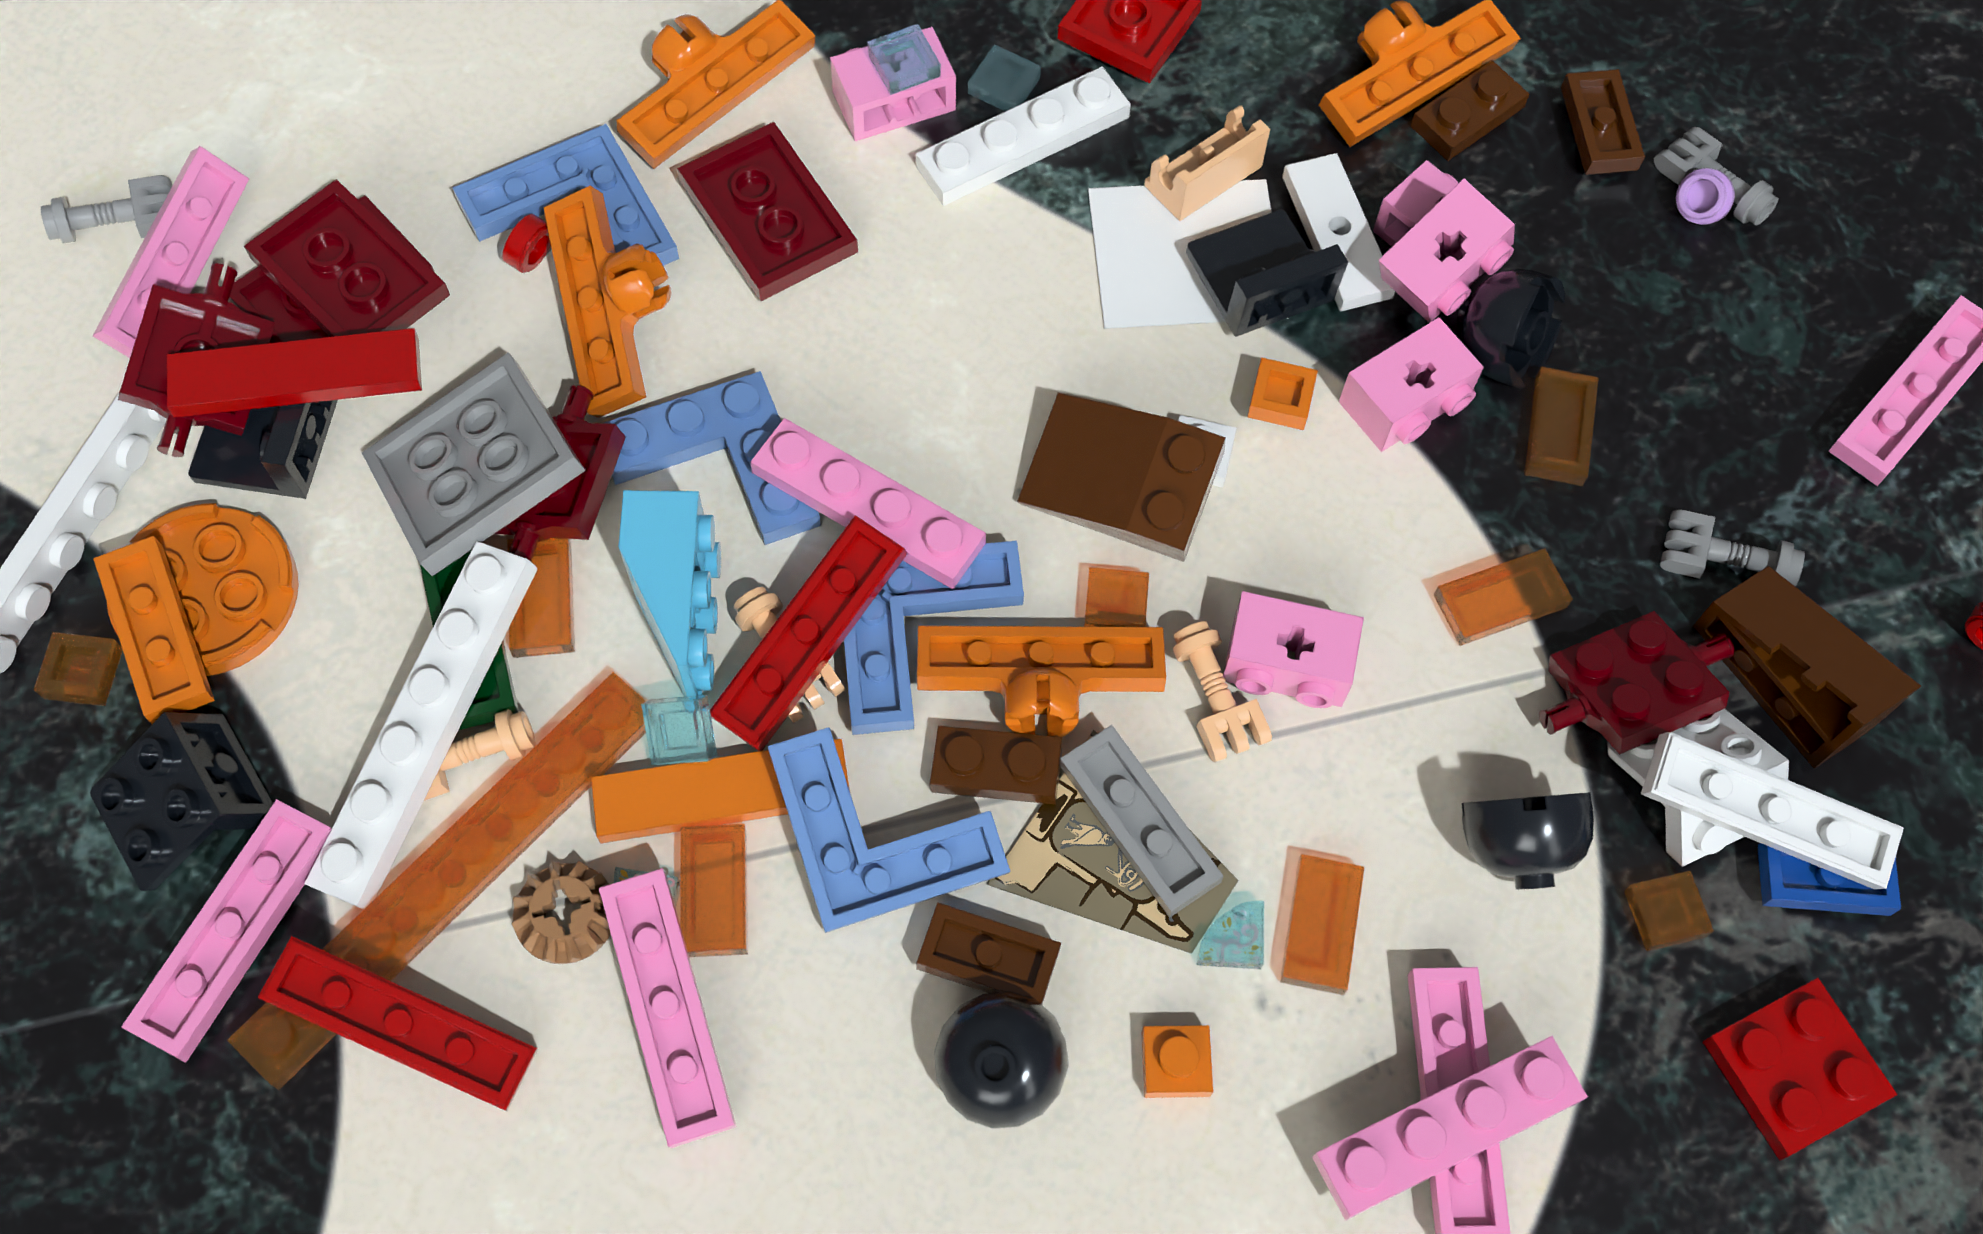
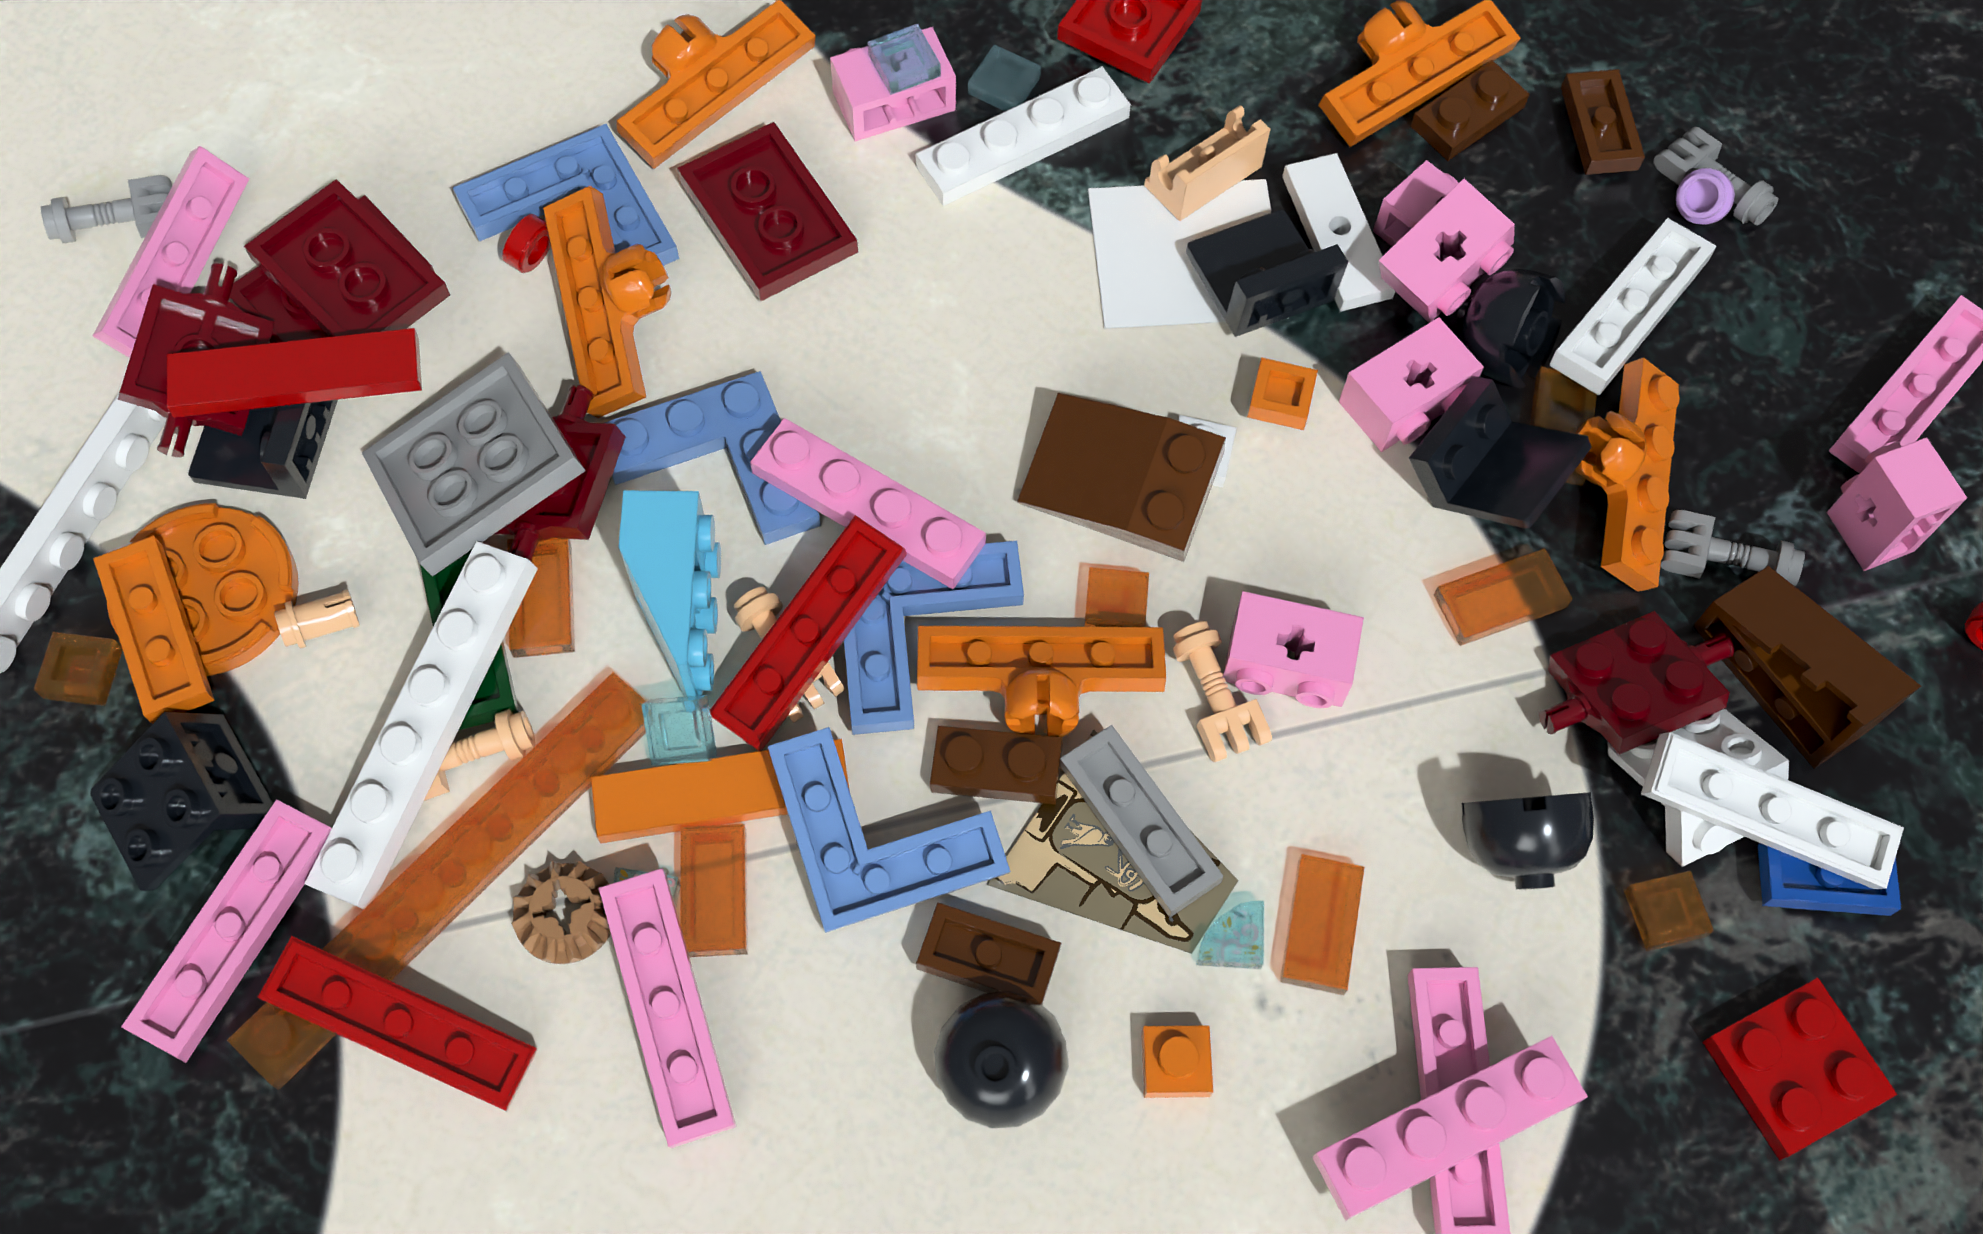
none -> light nougat pin [274,589,360,649]
none -> black bracket [1409,376,1592,528]
none -> white plate [1549,218,1716,395]
none -> orange plate [1575,358,1680,592]
none -> bright pink brick [1827,437,1967,571]

